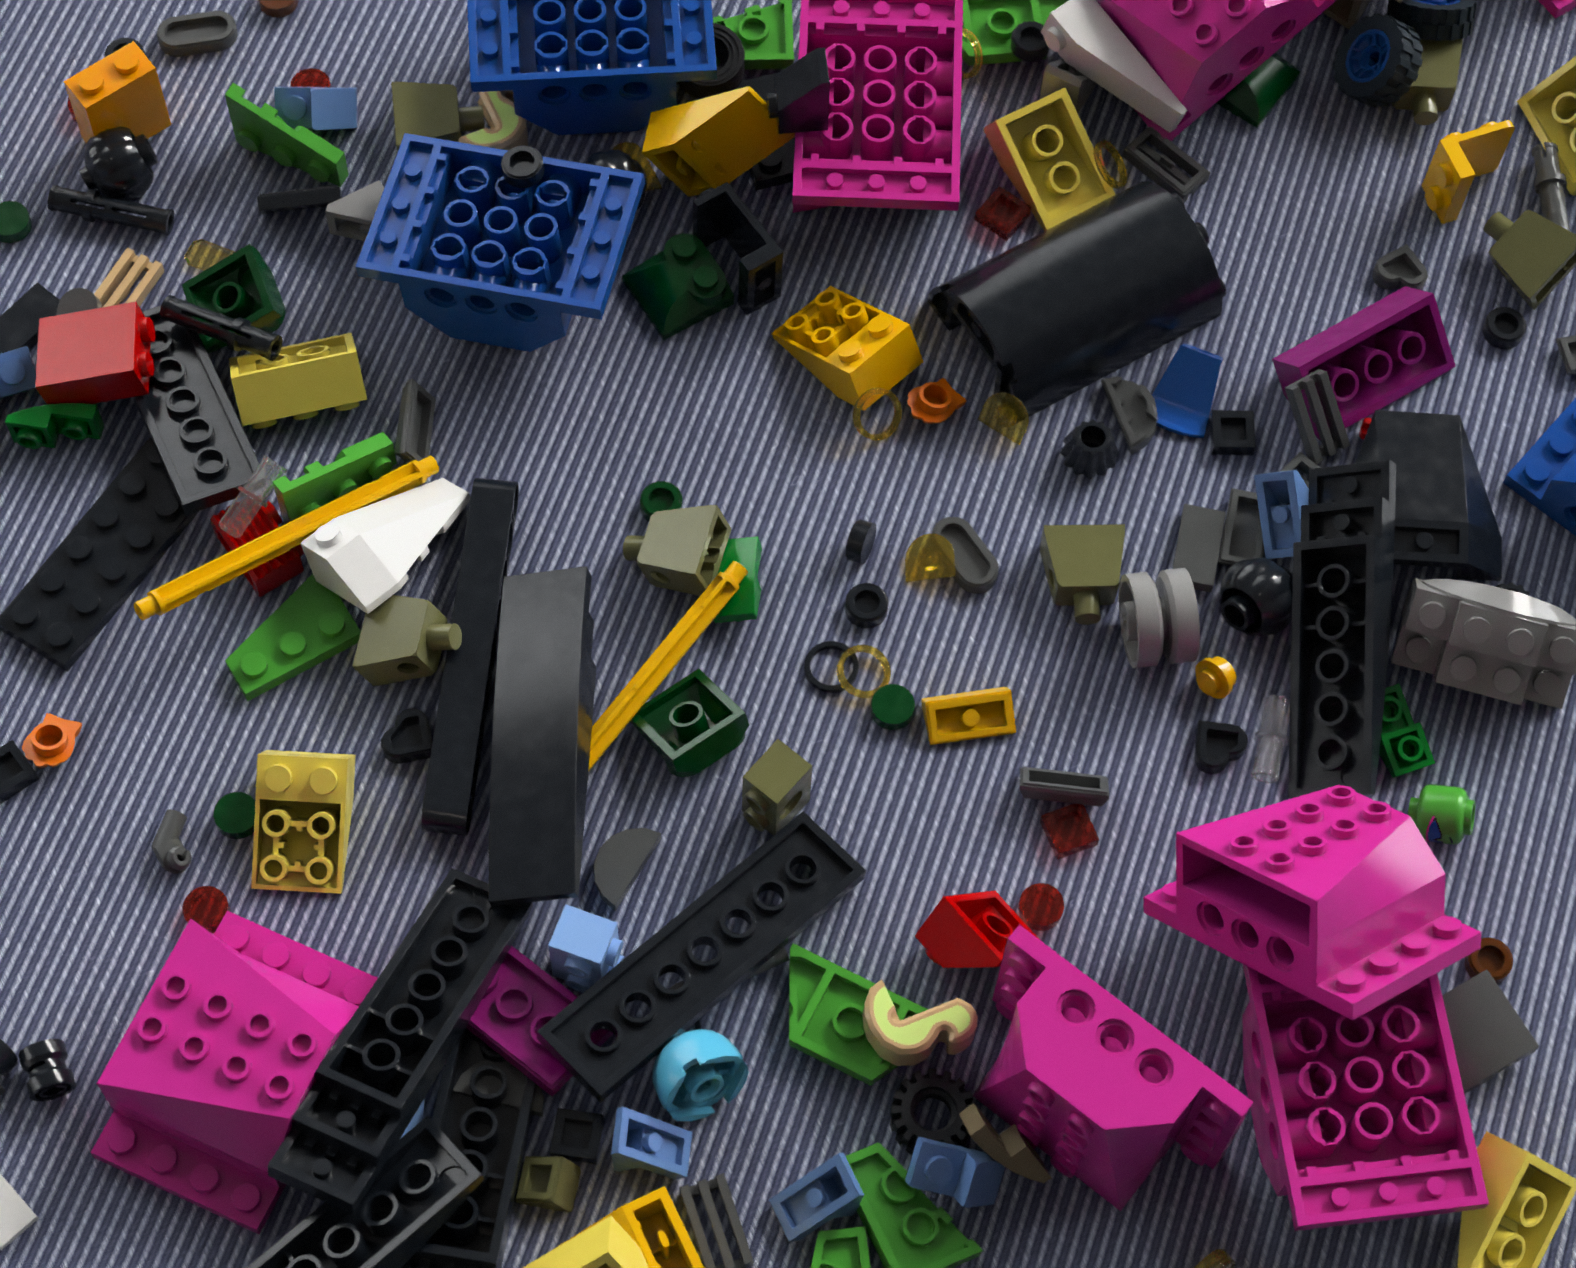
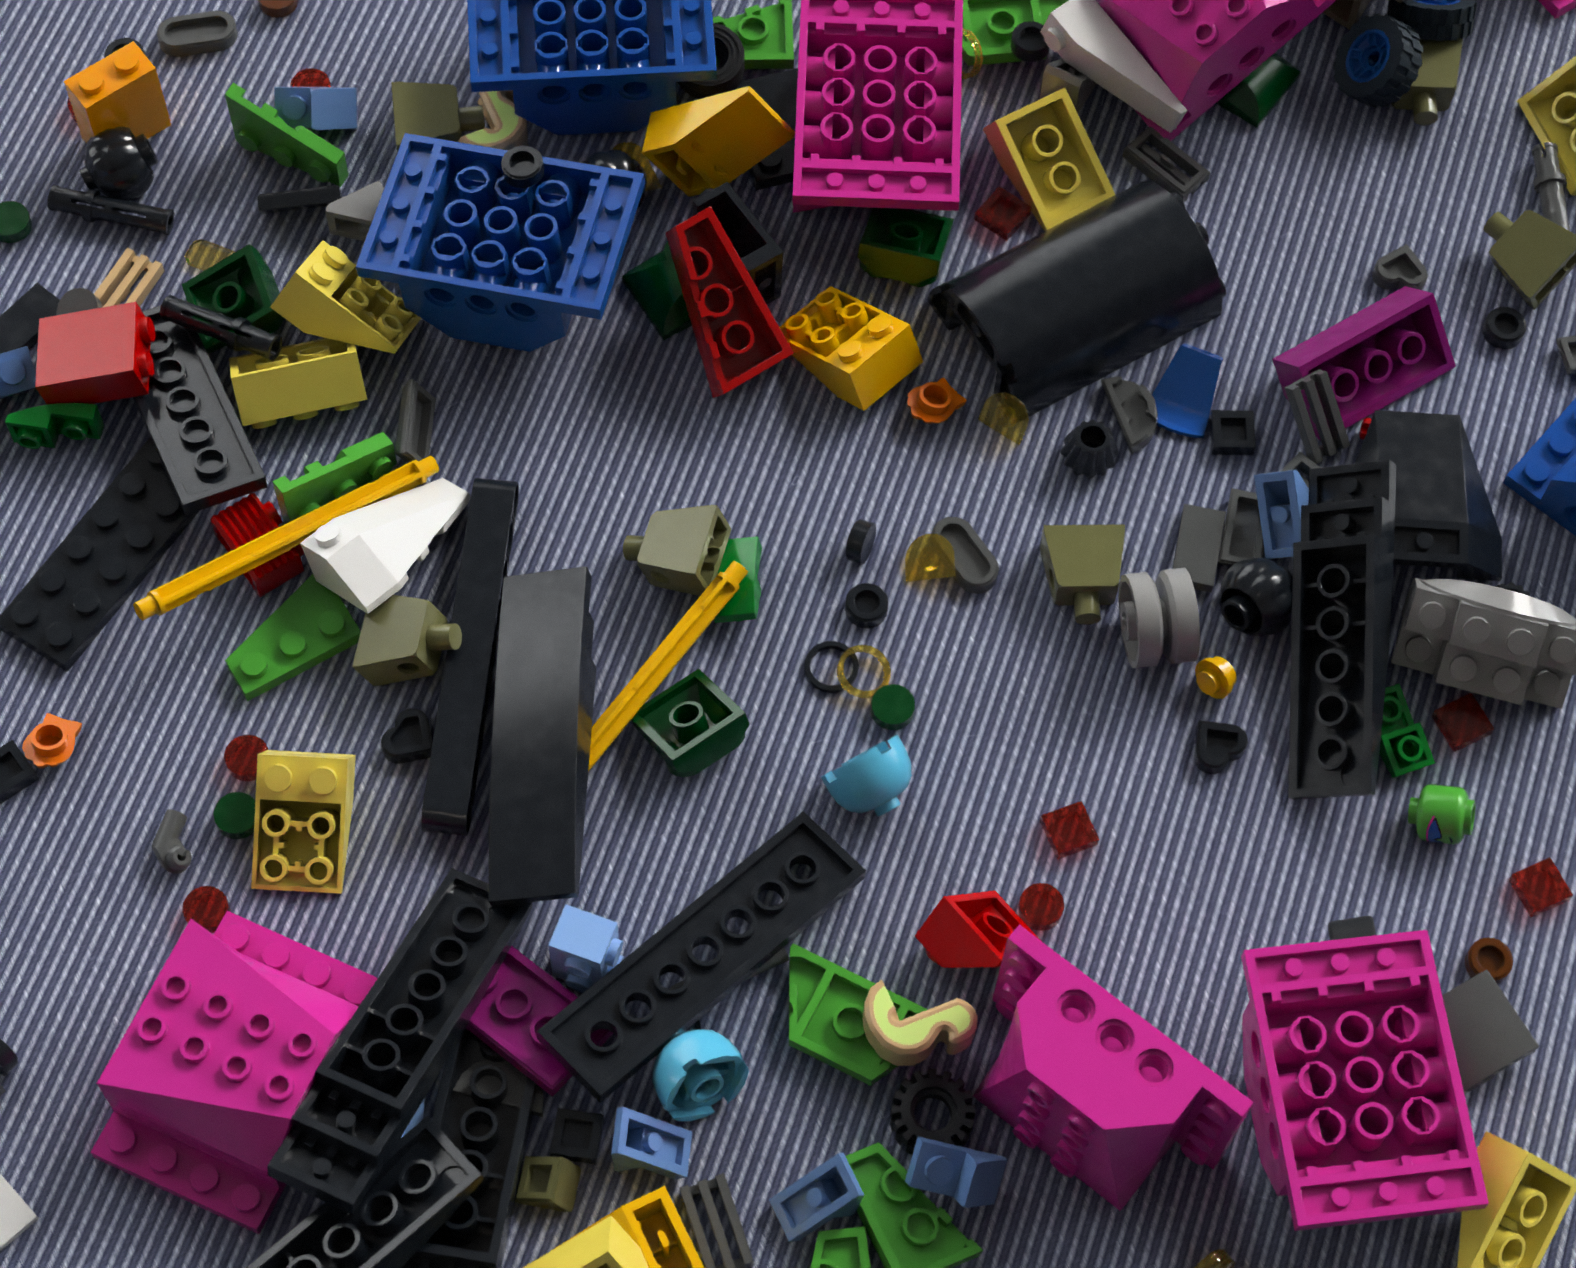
black wheel [18,1039,76,1102] -> none
clear axle [219,455,288,538] -> none
dark grey tile [594,828,662,911] -> none
dark green tile [640,481,683,522] -> none
olive brick [742,739,812,836] -> none
black slope [767,47,830,134] -> none
clear yellow piece [853,388,902,440] -> none
yellow slope [921,687,1016,745] -> none
dark tan slope [959,1103,1051,1183] -> none
dark grey tile [1020,767,1109,807] -> none
clear yellow piece [1094,140,1127,189] -> none
dark pink wedge [1143,785,1481,1020] -> none
clear axle [1251,695,1290,783] -> none
yellow bracket [1422,120,1515,224] -> none
none -> clear red tile [224,735,268,781]
none -> light yellow slope [270,240,421,354]
none -> red wedge [665,206,794,398]
none -> medium azure cylinder [821,734,912,817]
none -> dark green slope [858,208,954,287]
none -> clear red tile [1431,693,1495,752]
none -> clear red tile [1508,857,1573,918]

